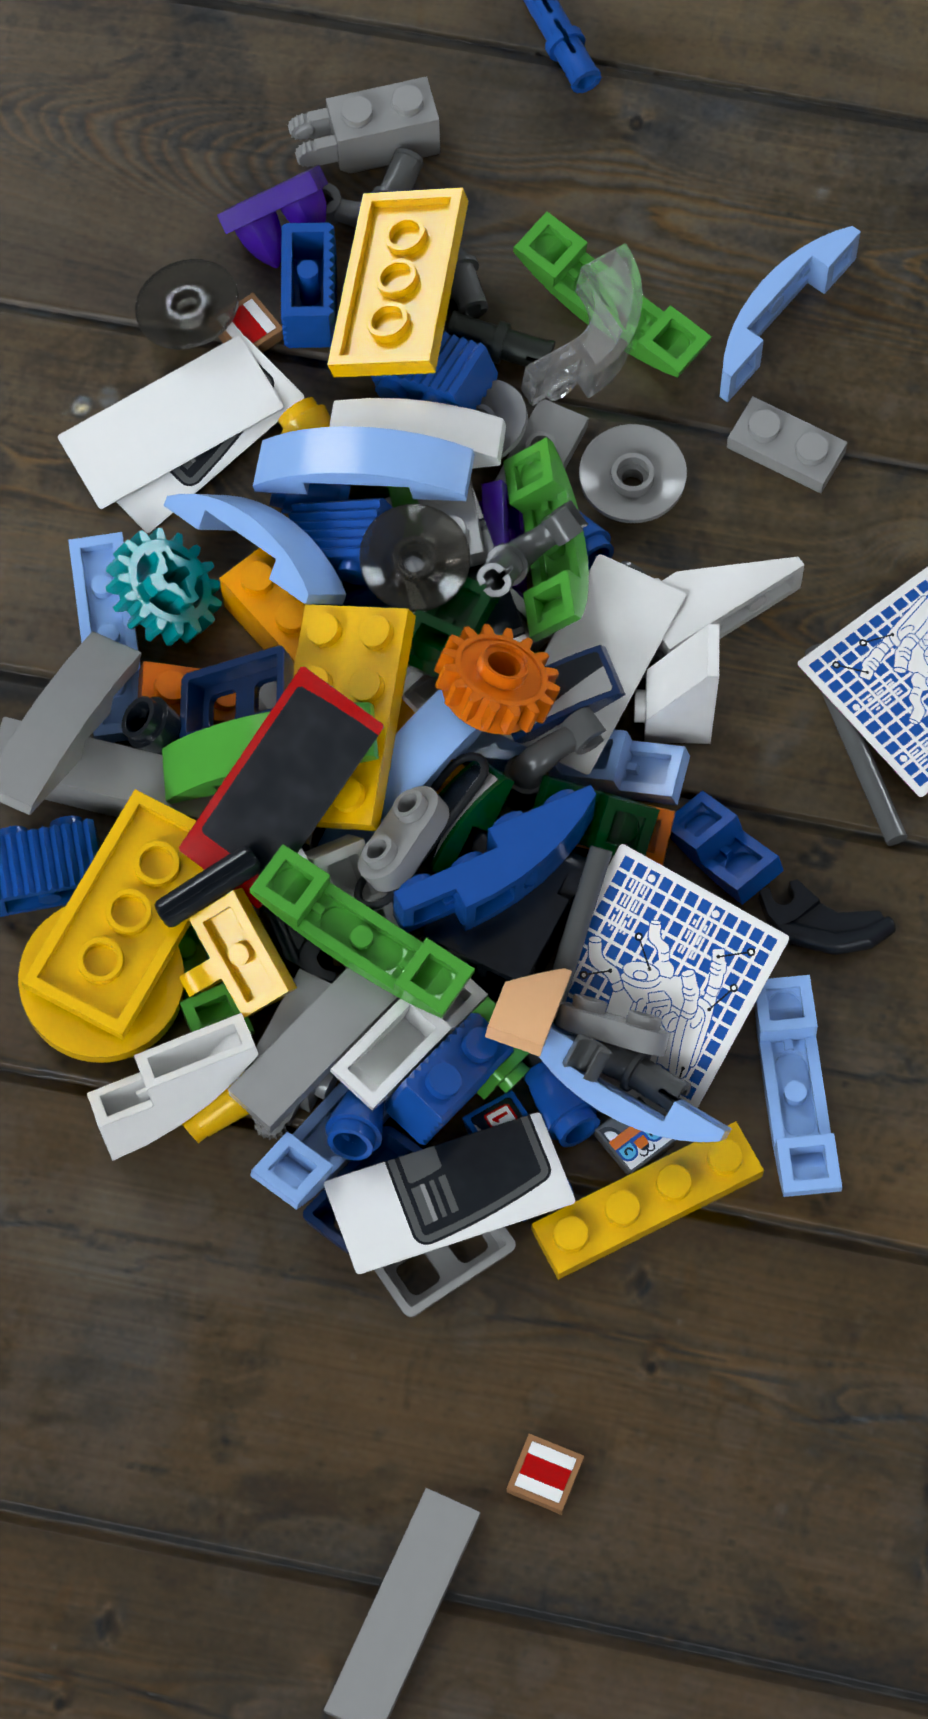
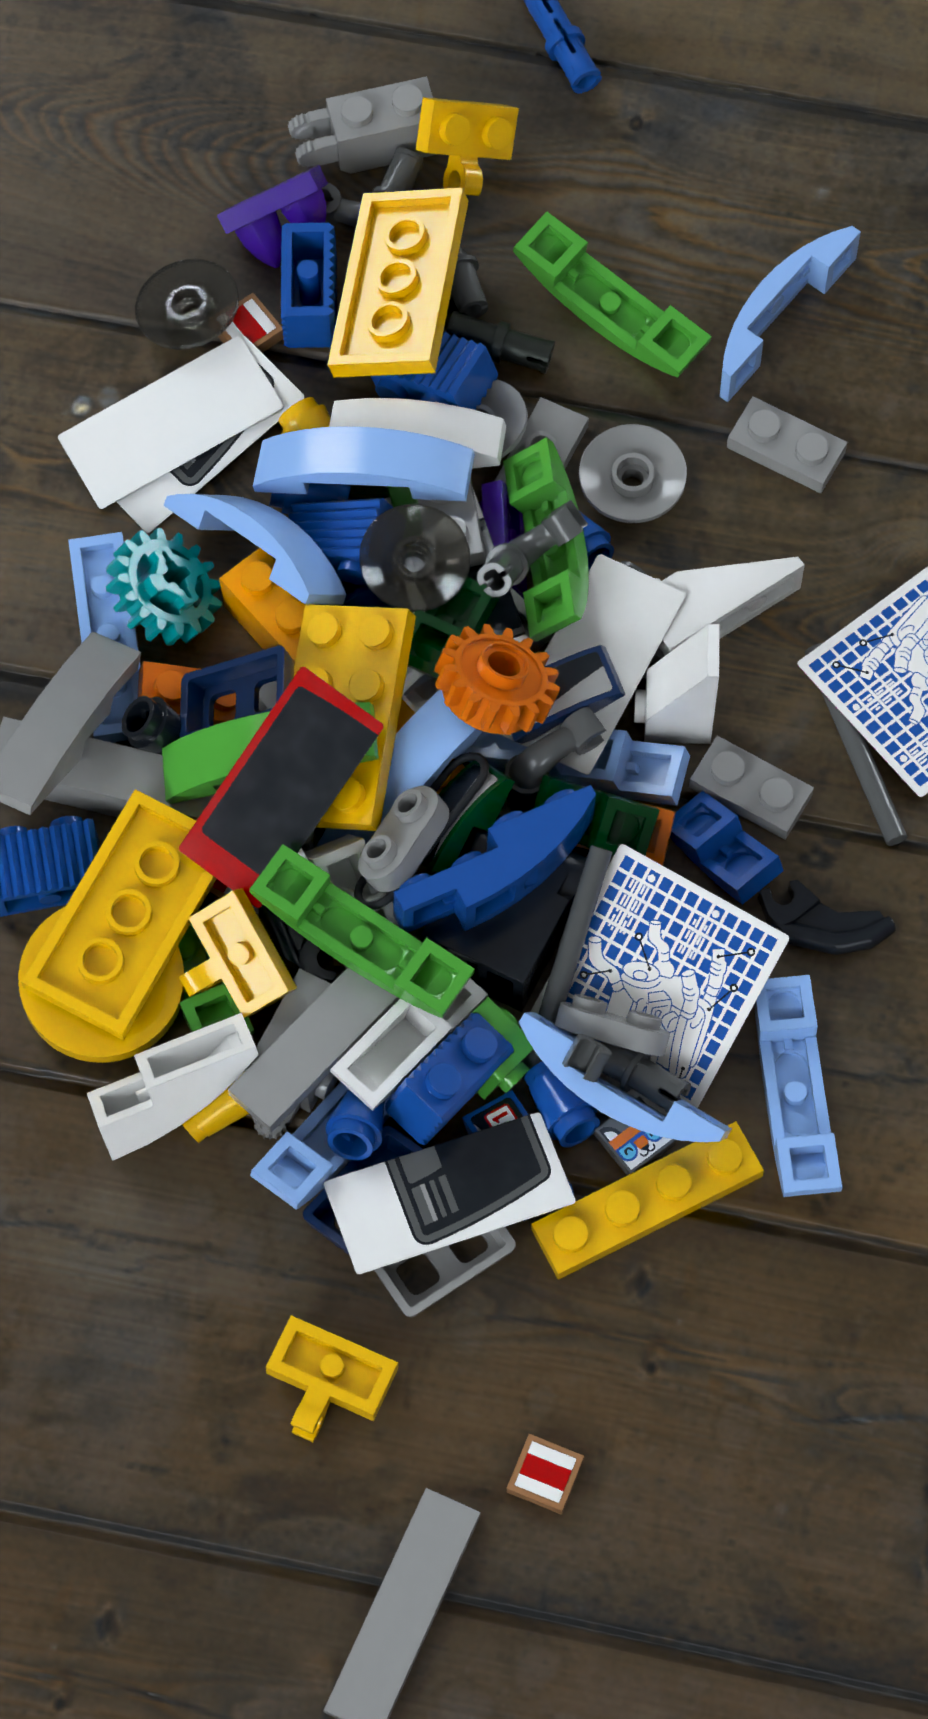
black axle [154,846,262,927] -> none
light nougat slope [485,968,572,1057] -> none
clear arch [521,243,643,406] -> none
none -> yellow plate [265,1315,398,1442]
none -> yellow plate [415,97,519,196]
none -> light grey plate [689,735,814,840]

